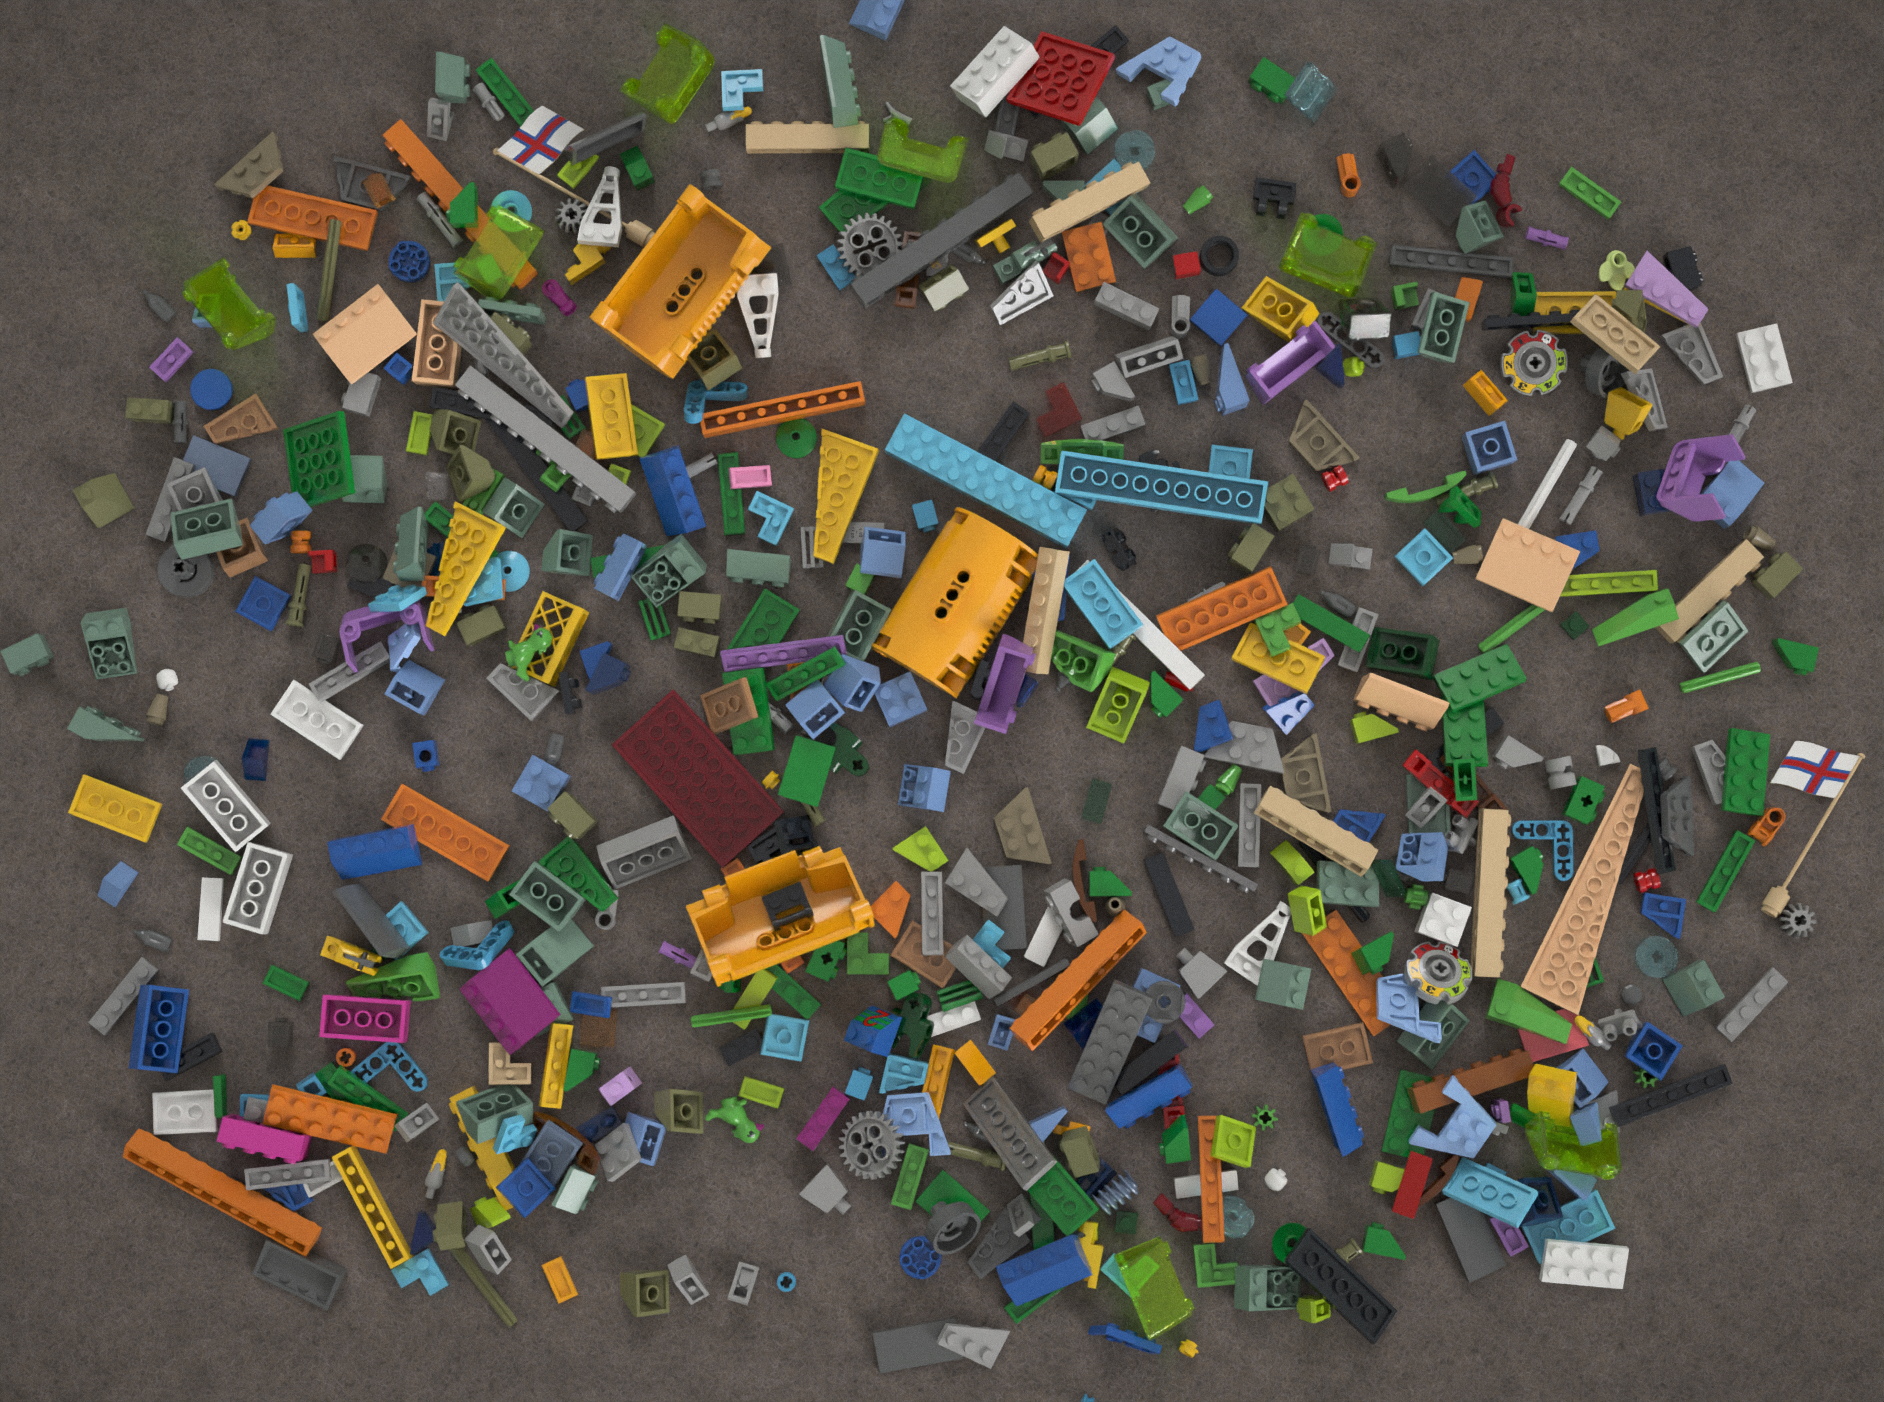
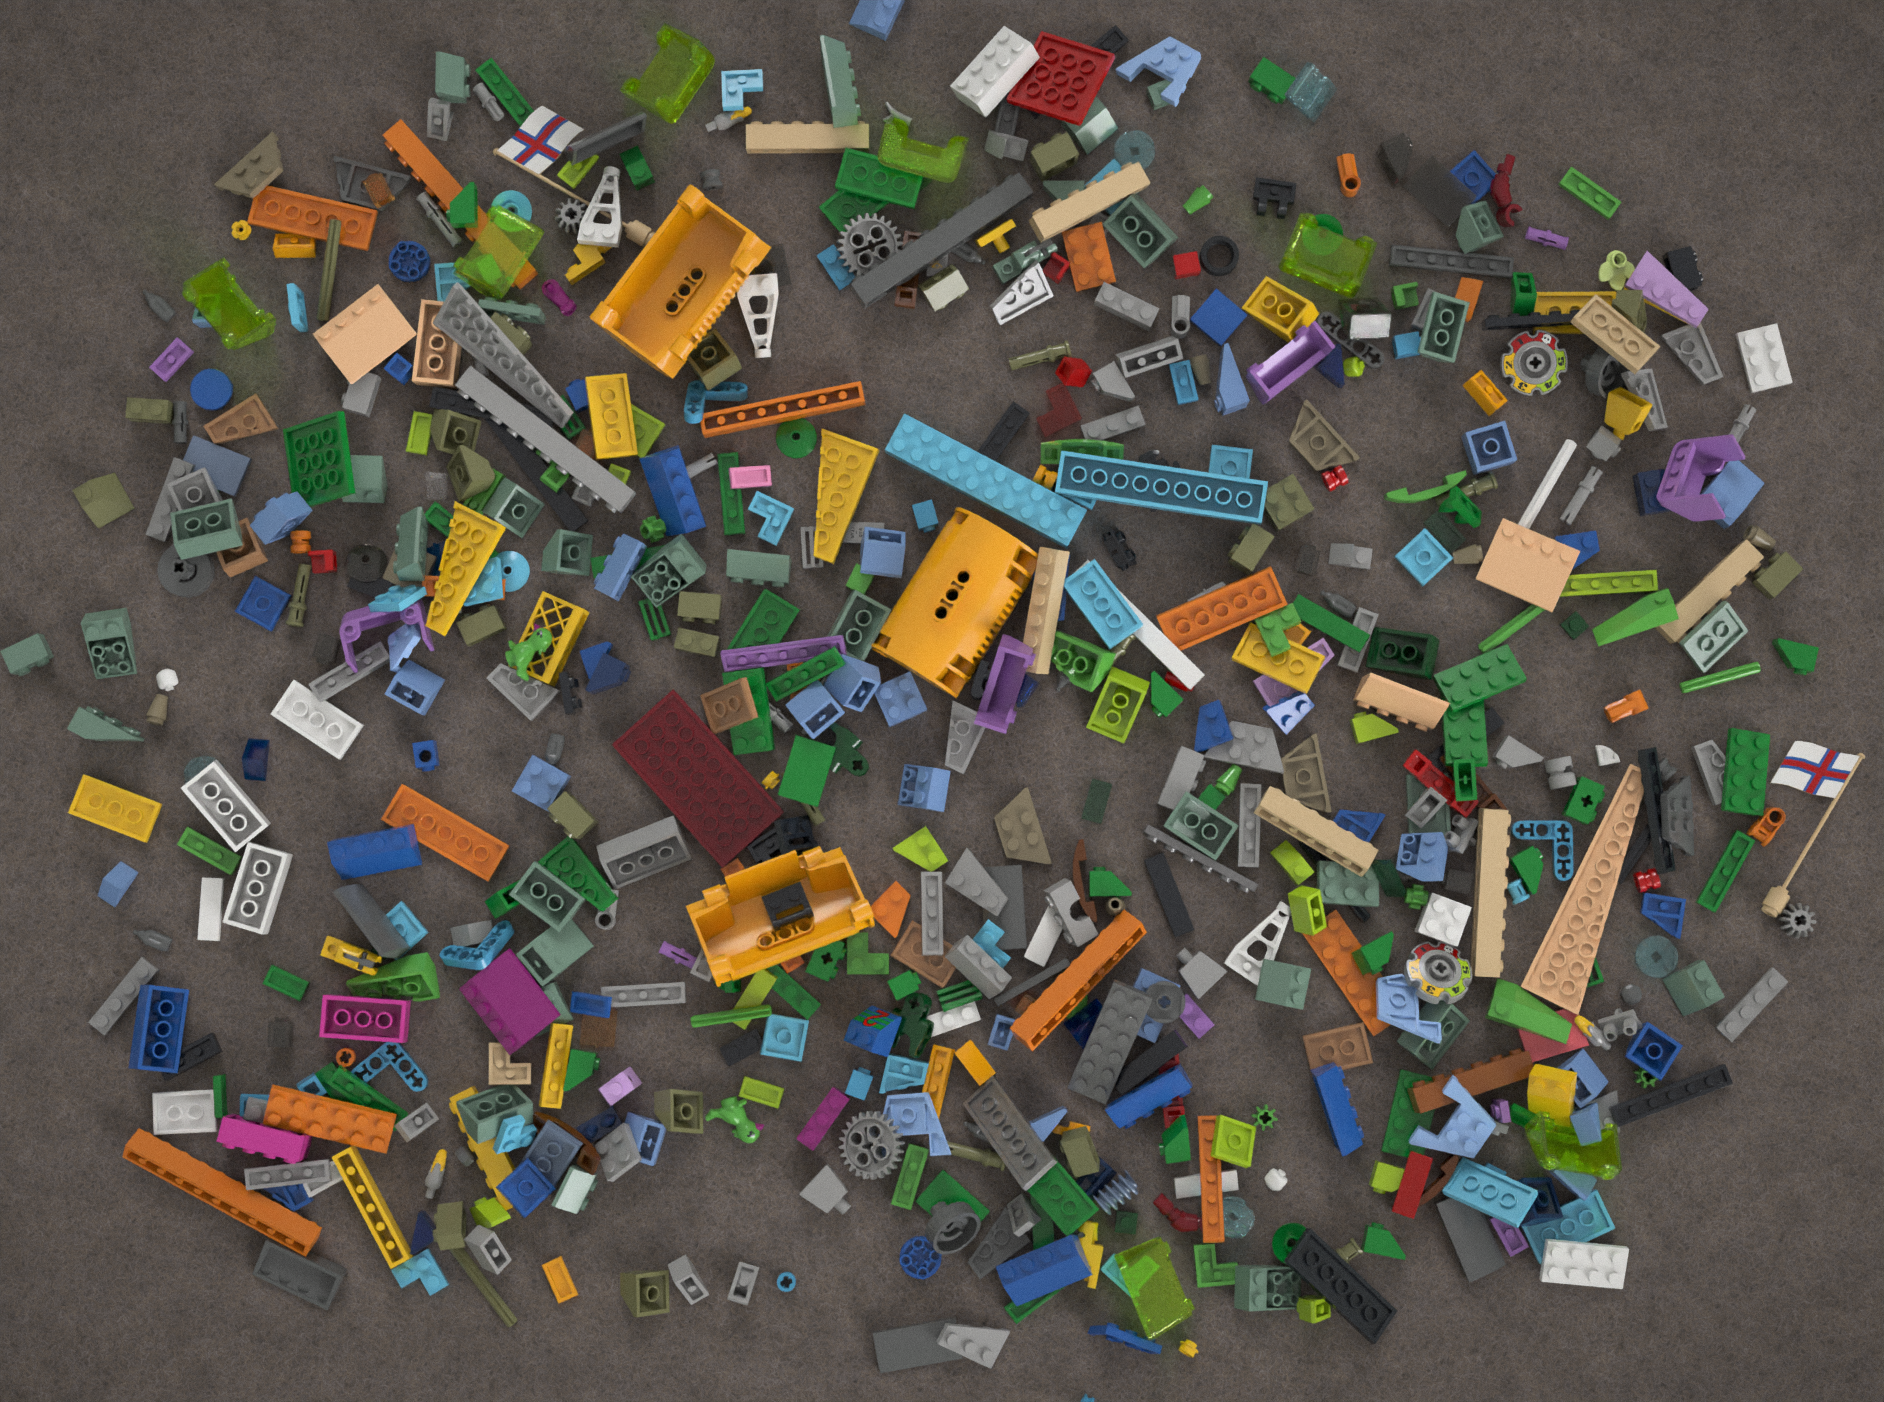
none -> bright green gear [640,515,666,543]
none -> red panel [1055,356,1092,387]

